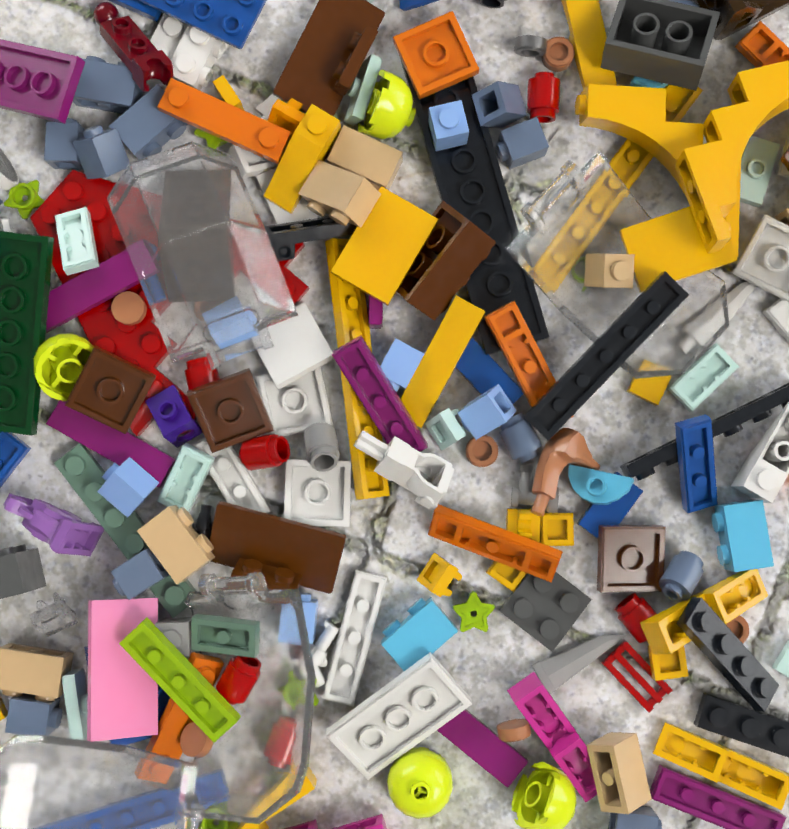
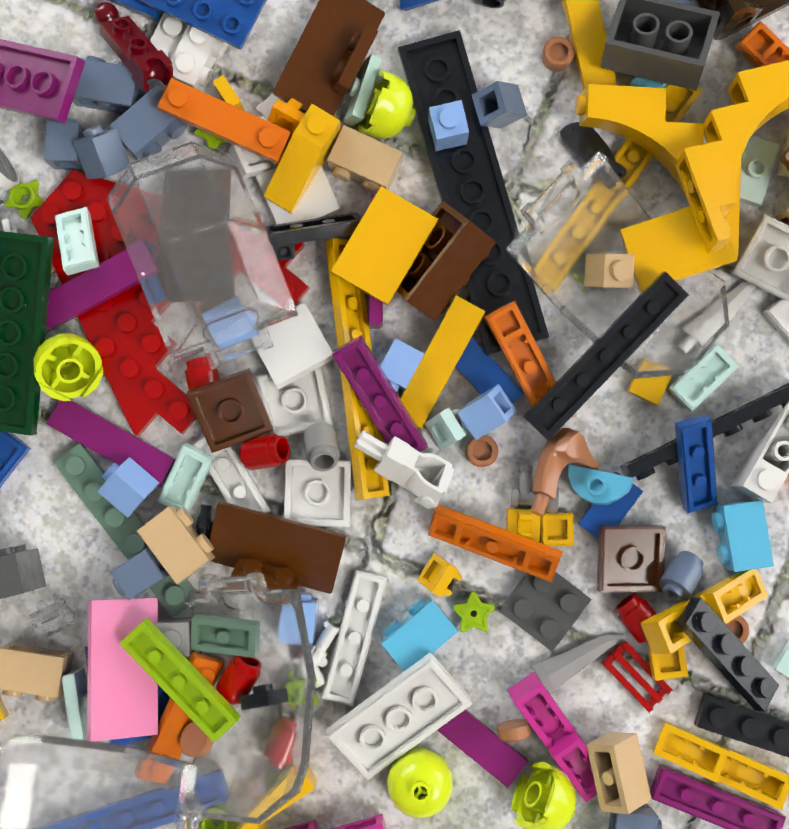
medium lavender piece [3,493,104,556] -> none
sand blue brick [5,693,63,738] -> none
reddish brown tile [65,345,156,434] -> none
nougat tile [111,291,147,325] -> none
dark purple bracket [146,385,203,448] -> none
tan brick [298,160,381,228] -> none
orange plate [393,11,479,100] -> none
yellow tile [486,561,527,592] -> none
sand blue brick [496,117,549,170] -> none
sand blue brick [499,412,542,463] -> none
flat silver tile [514,35,547,57] -> none
red brick [527,72,560,123] -> none
none -> black plate [240,683,289,710]
none -> black piece [560,122,627,187]

